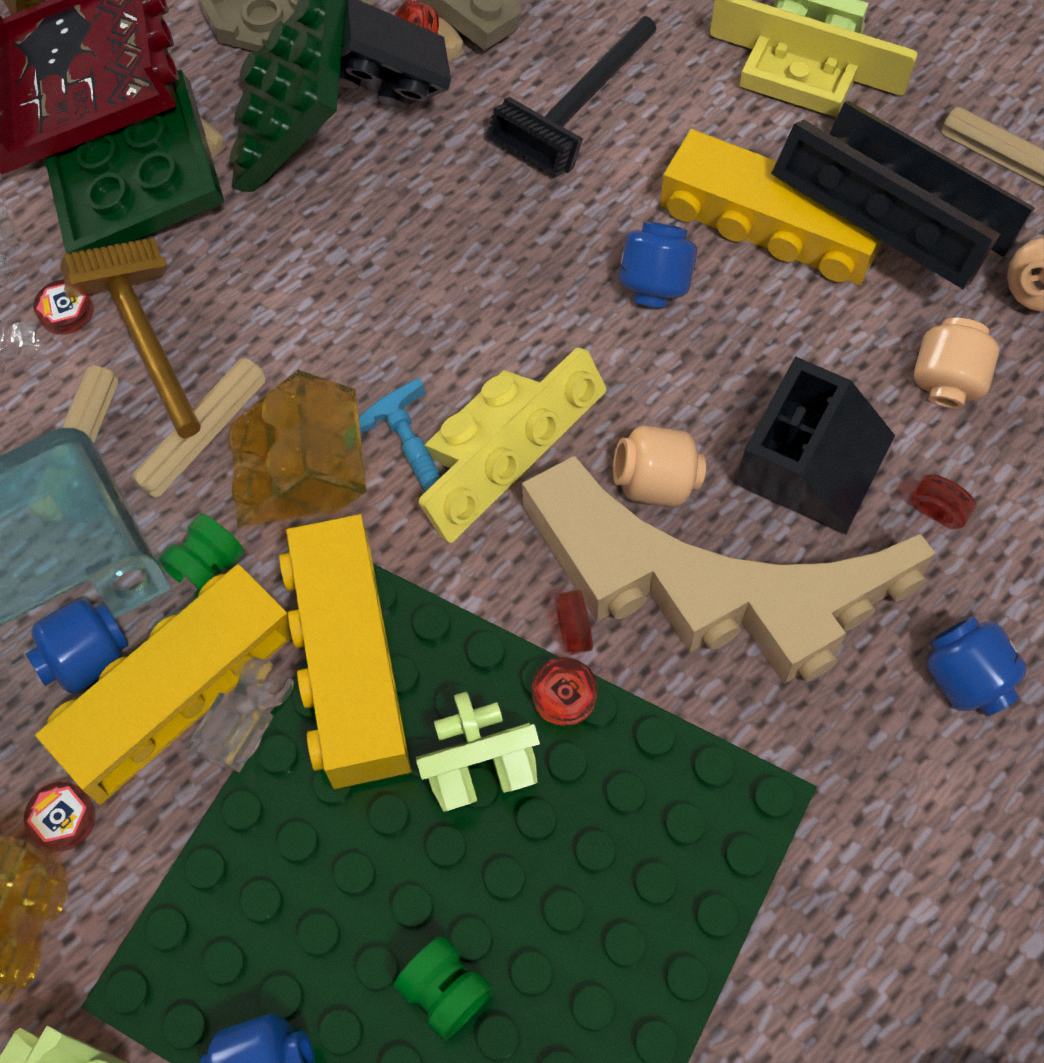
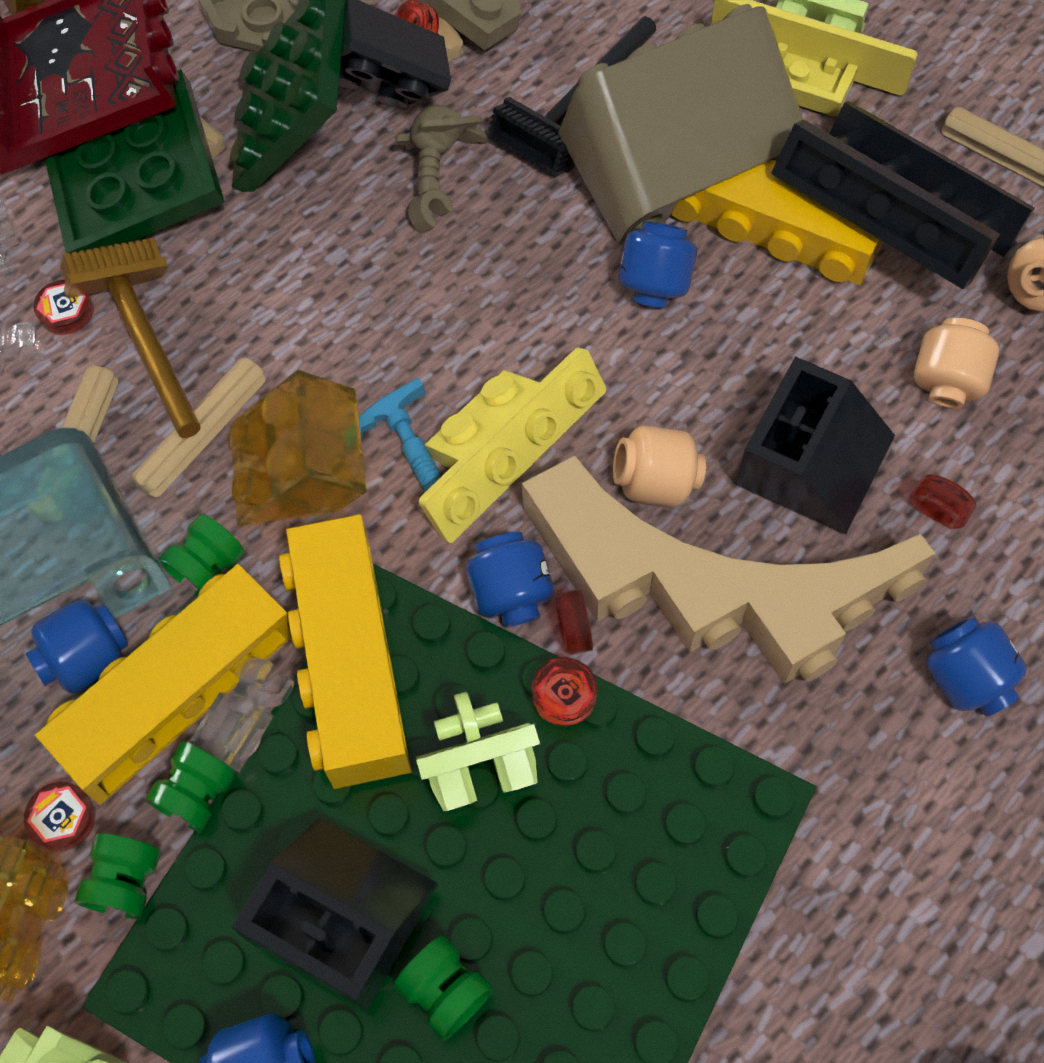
none -> green wheel [73,833,162,920]
none -> green wheel [144,741,237,833]
none -> black slope [231,818,438,1011]
none -> dark tan piece [395,104,488,233]
none -> blue head [466,532,555,628]
none -> dark tan windscreen [558,4,803,244]

